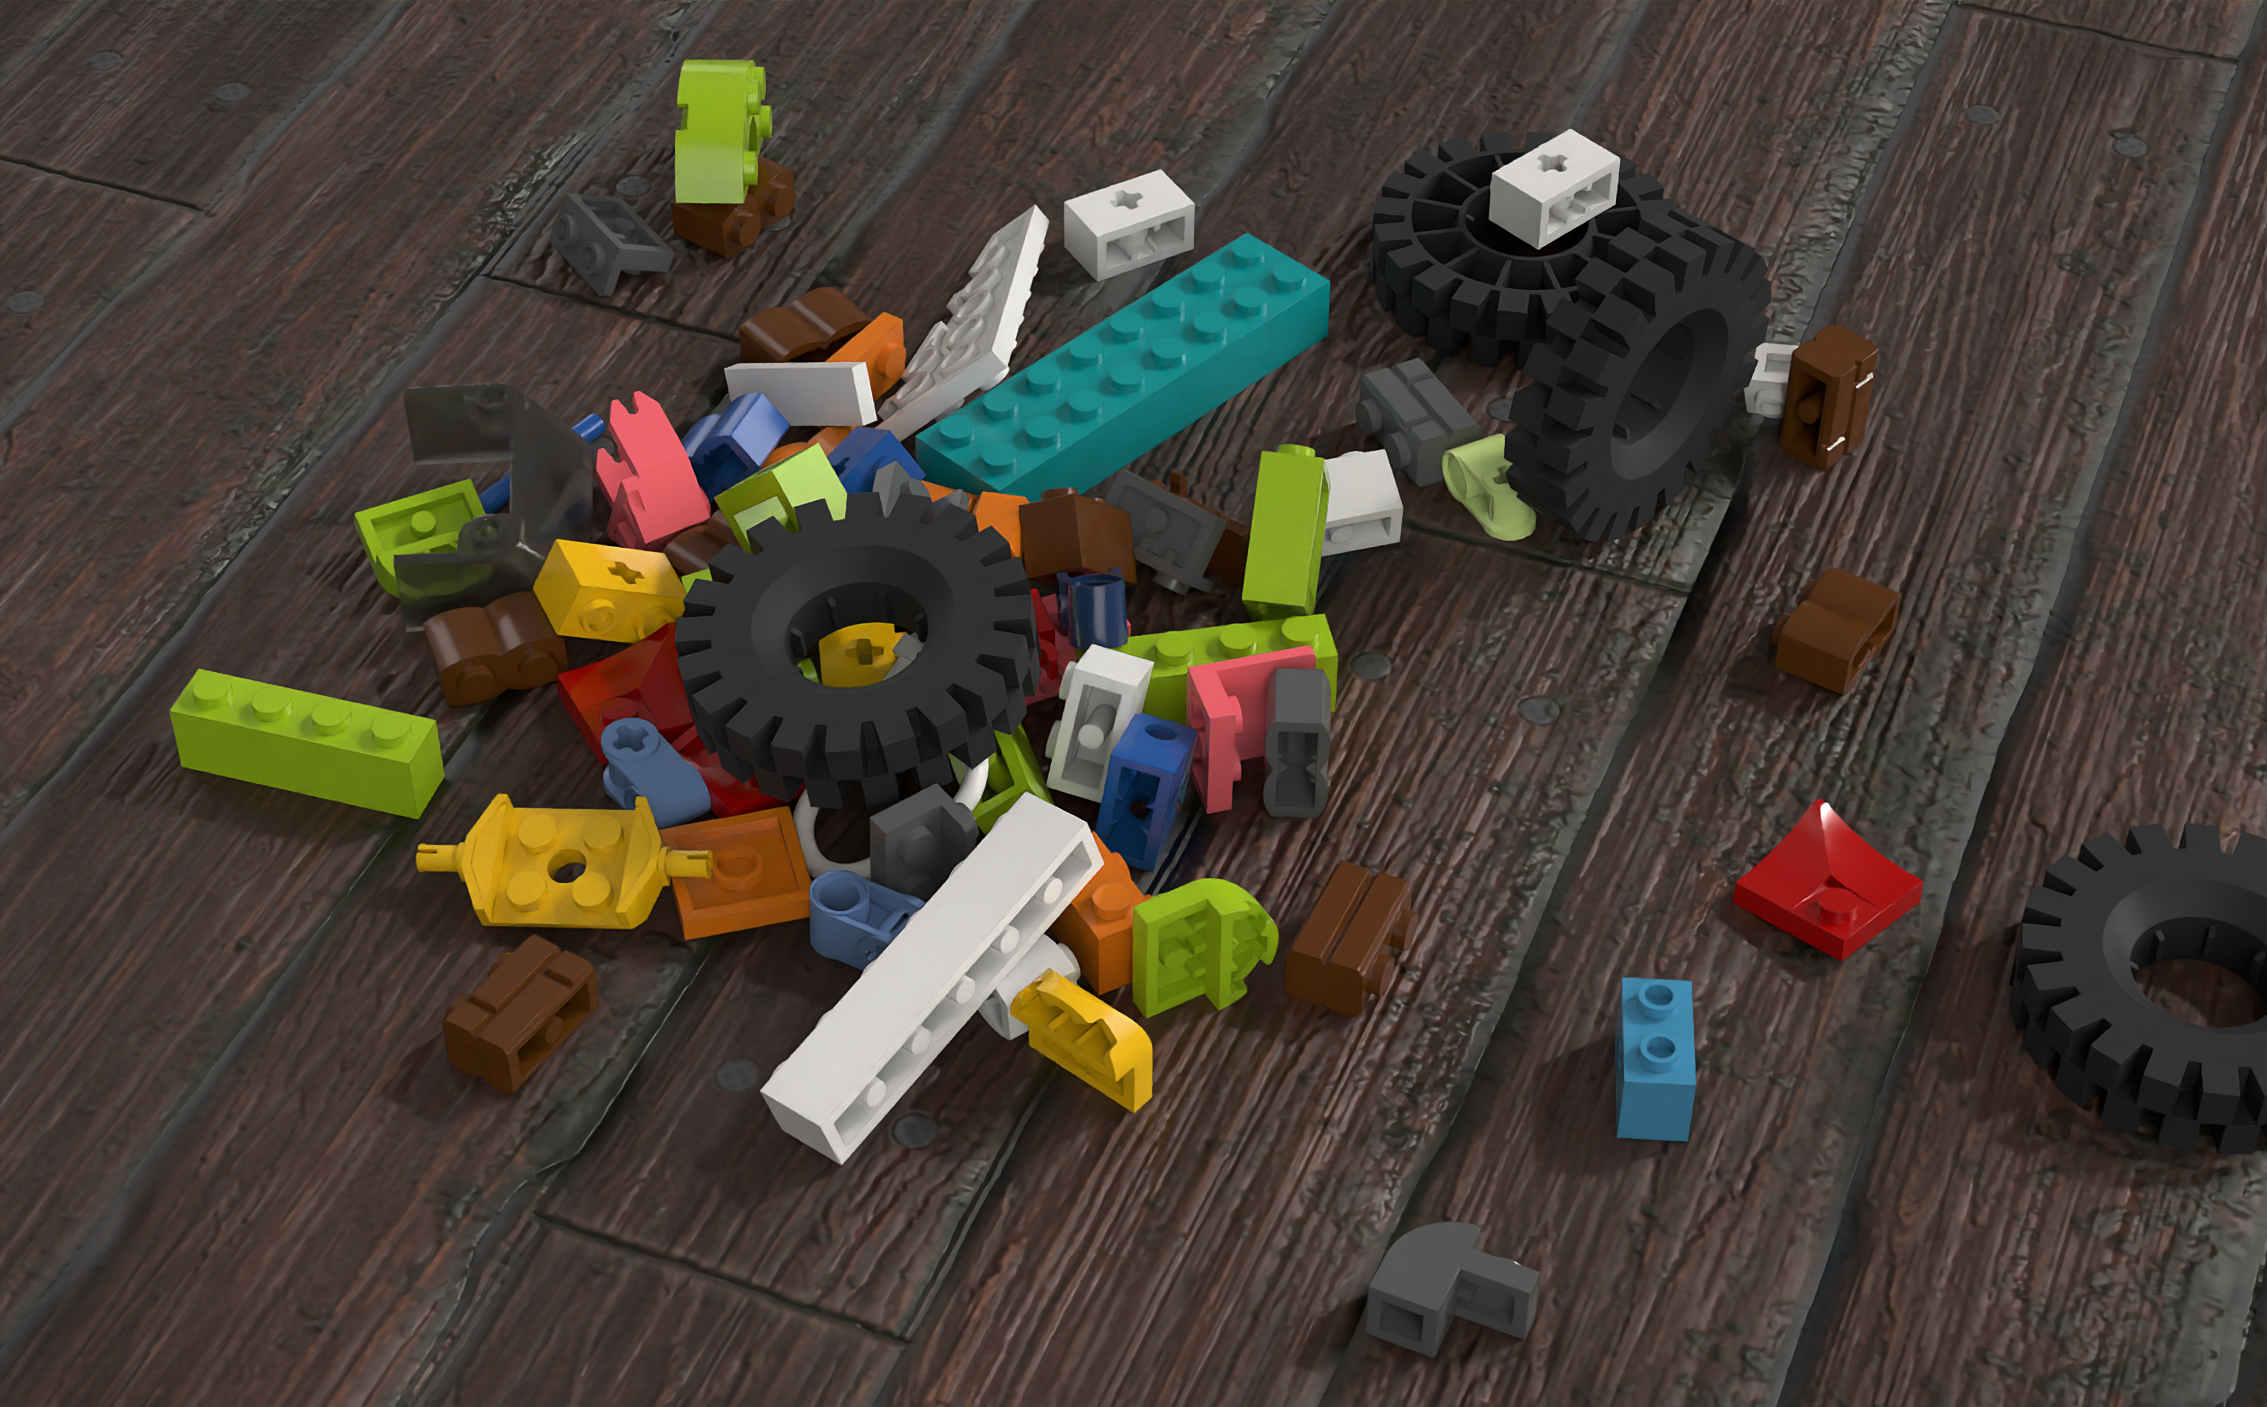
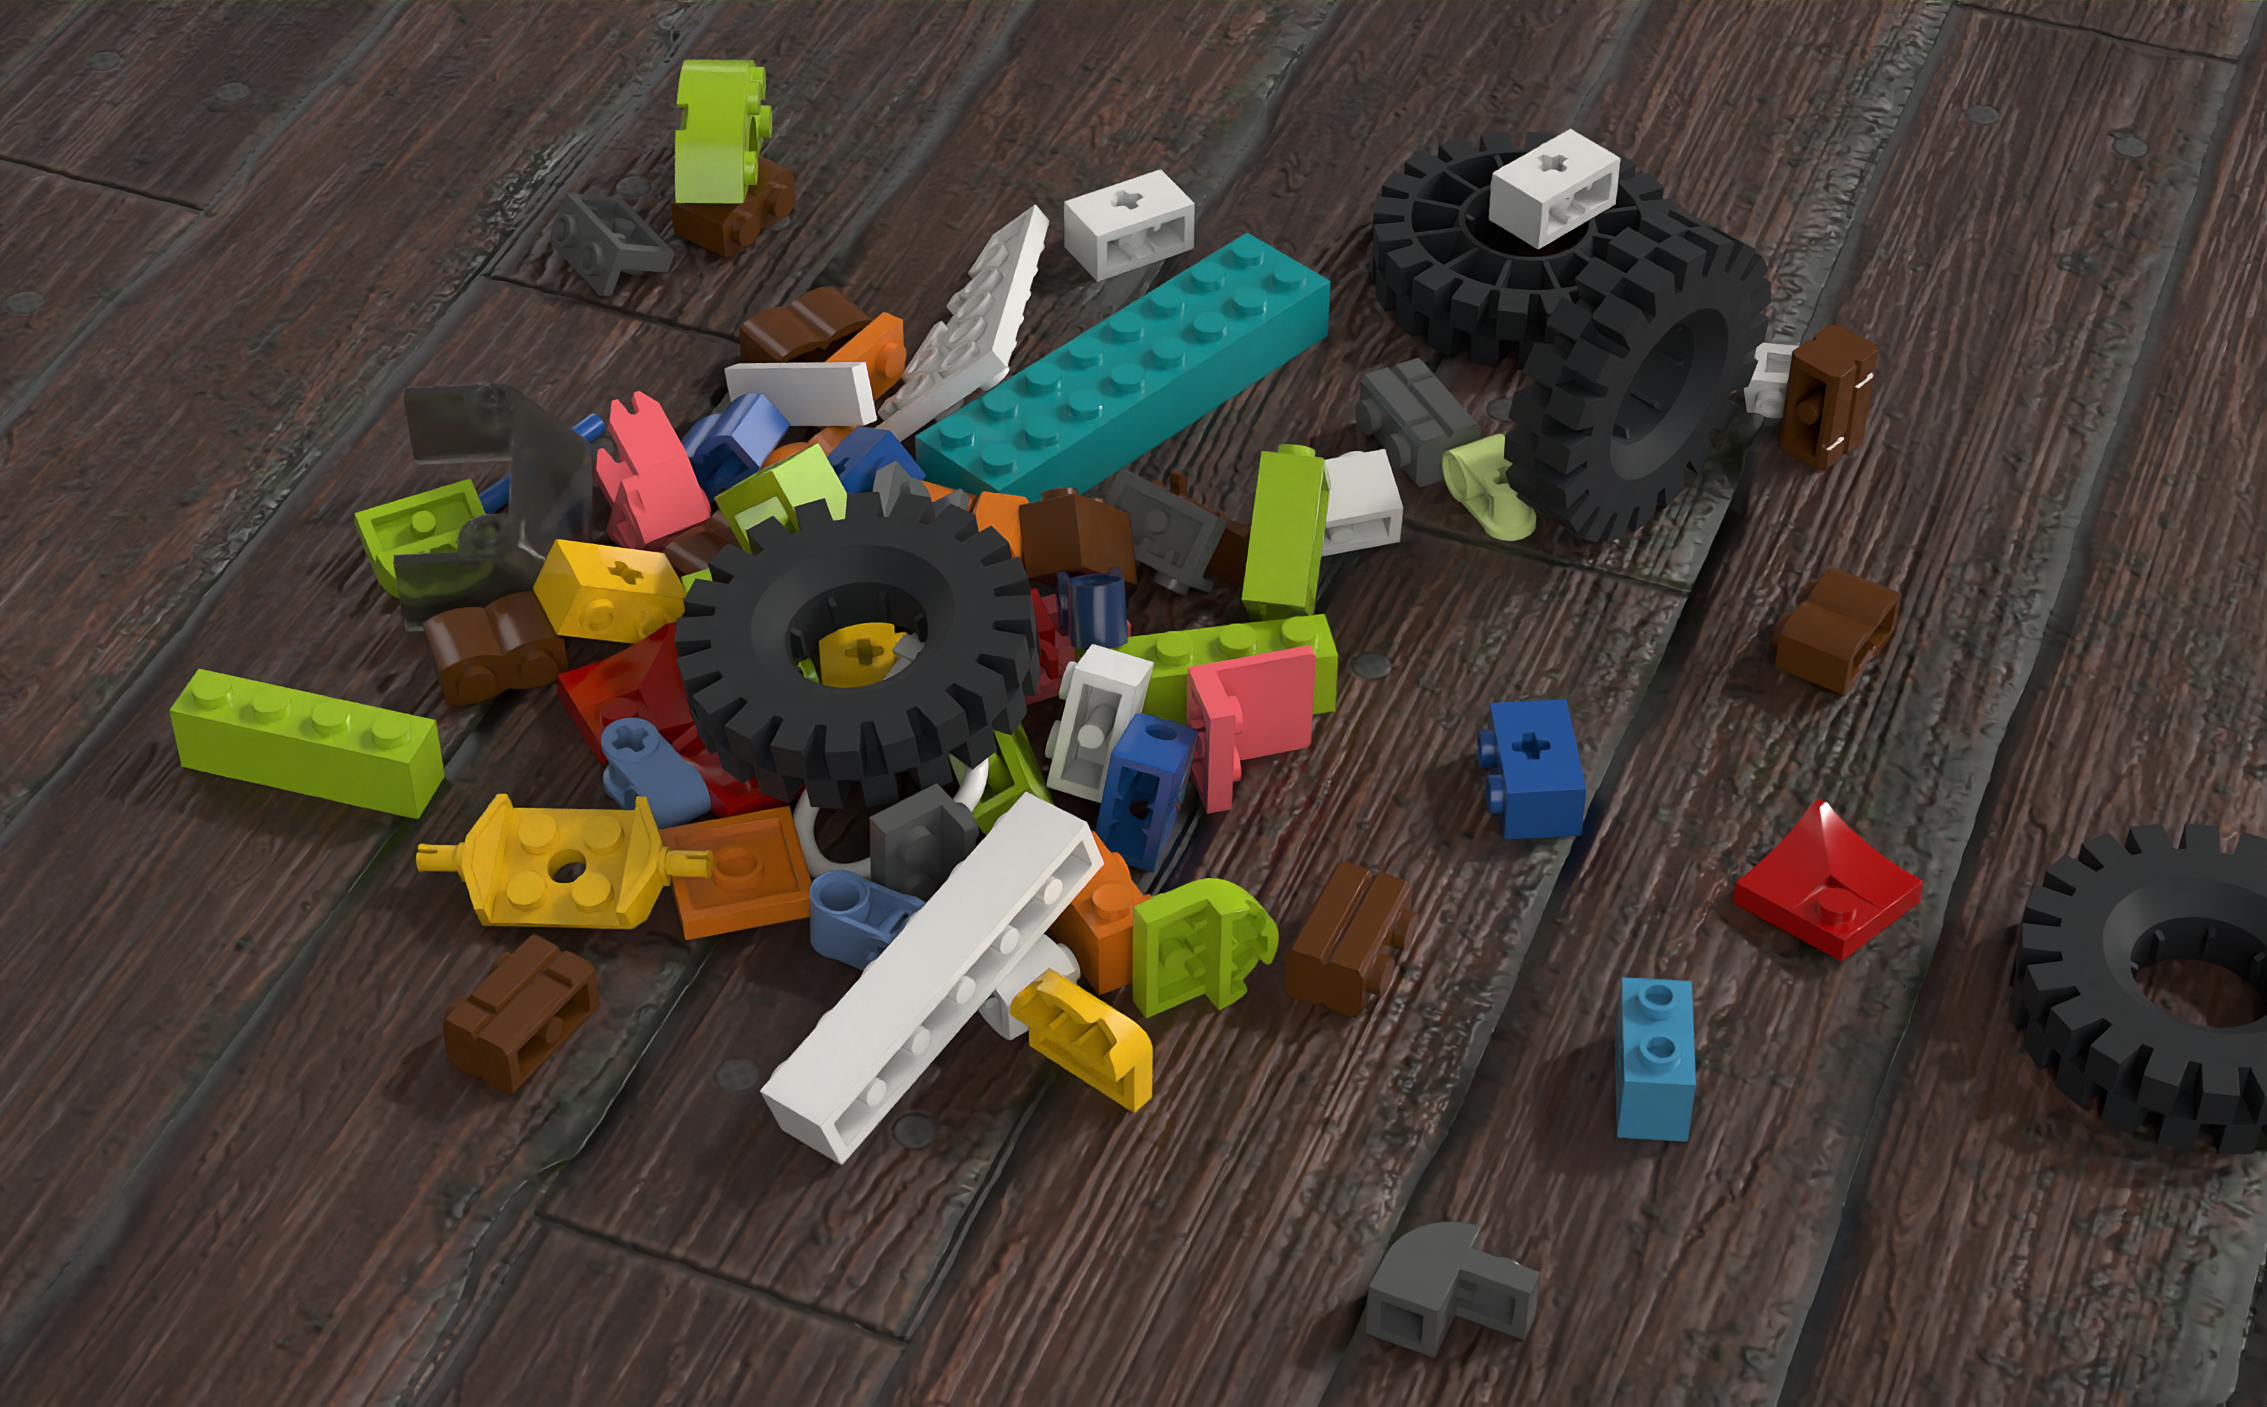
dark grey brick [1263,668,1331,818] -> none
none -> blue brick [1477,699,1586,839]

